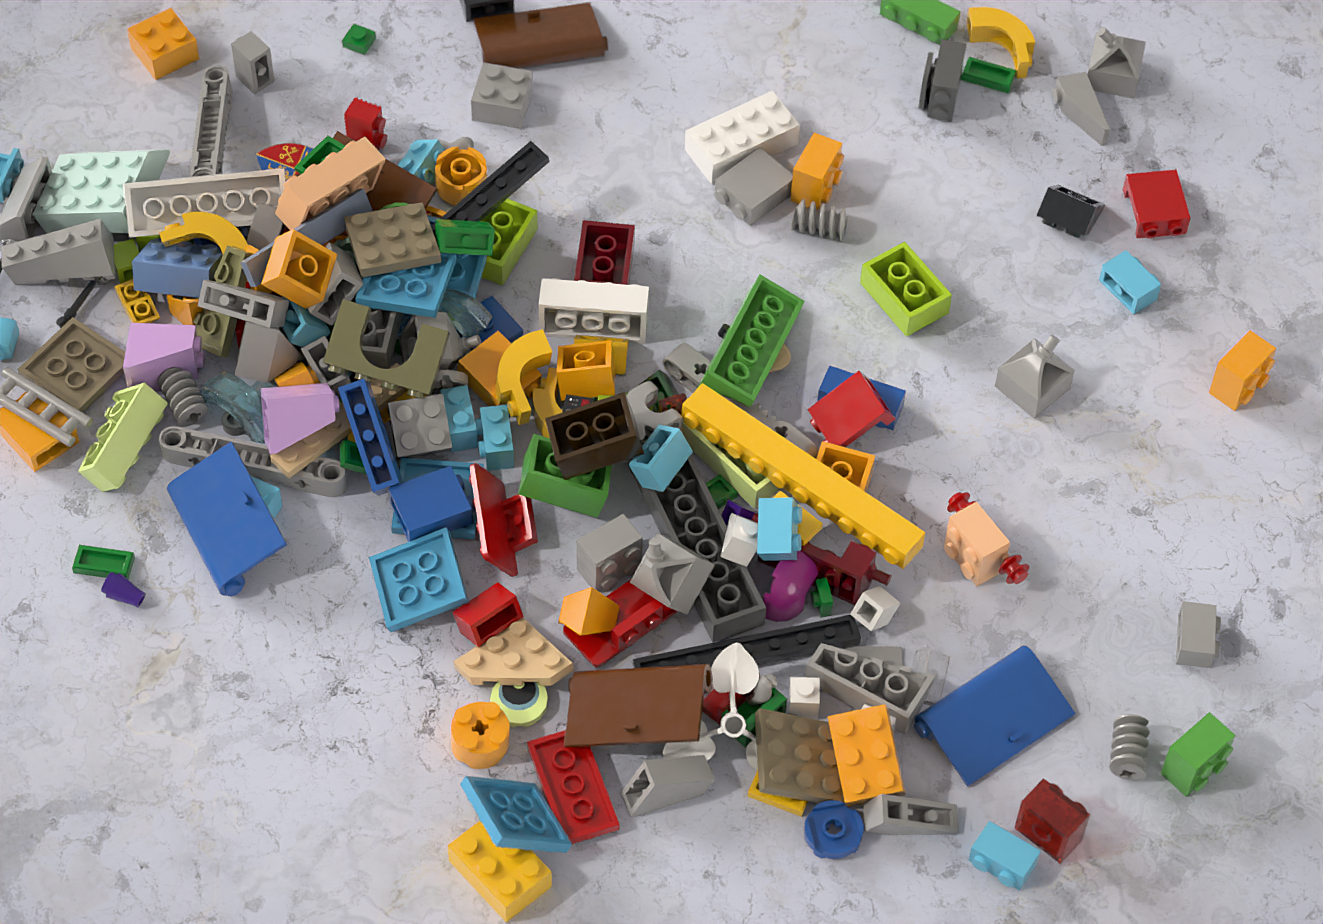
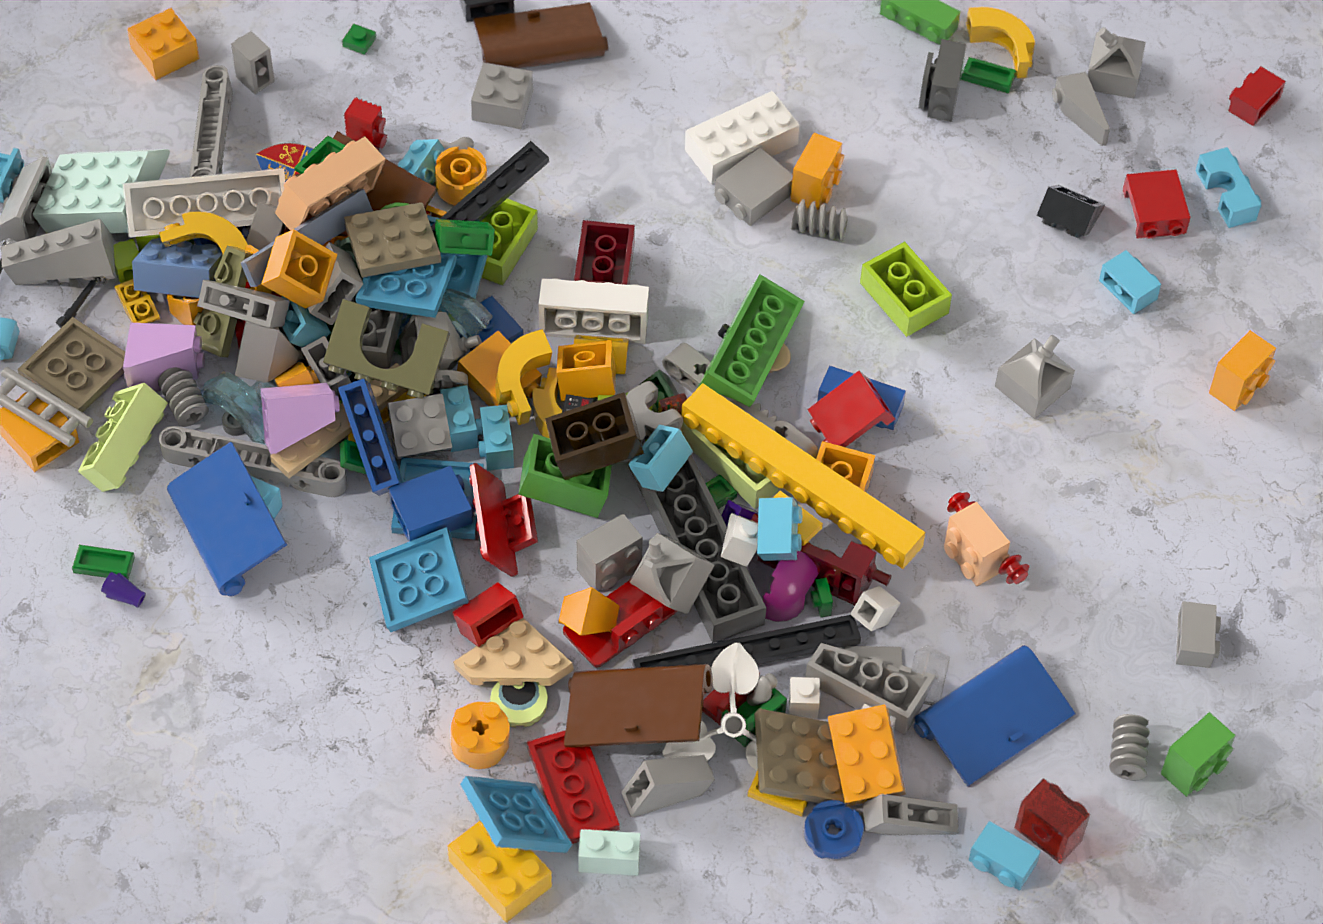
none -> light aqua brick [579,829,640,876]
none -> medium azure arch [1195,147,1262,228]
none -> red piece [1228,66,1286,126]

